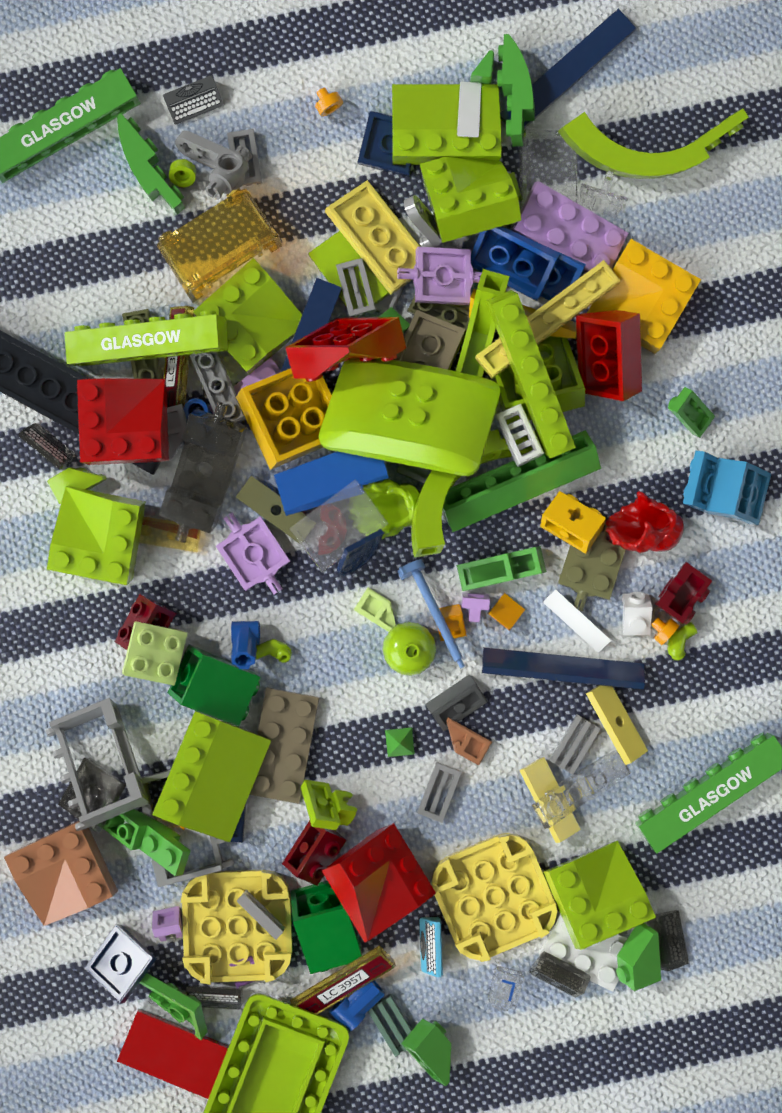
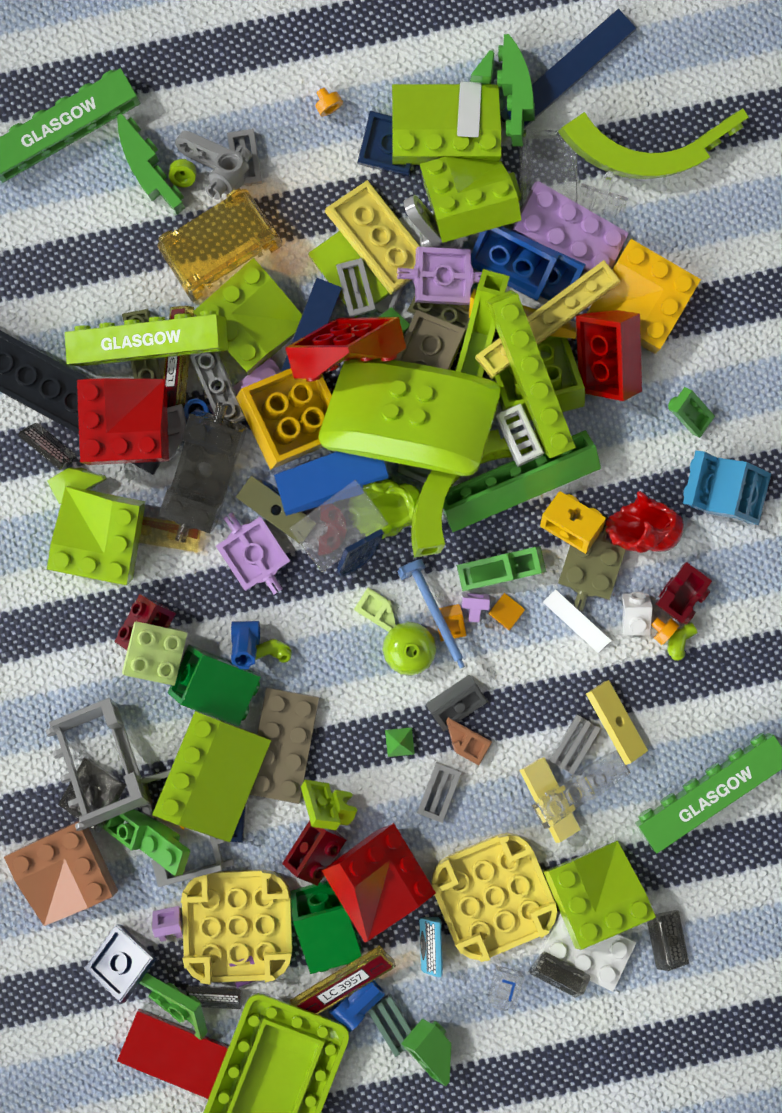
slope [163,75,224,125] -> none
light grey tile [237,890,285,940] -> none
dark blue tile [482,647,645,689] -> none
bright green slope [616,923,661,991] -> none

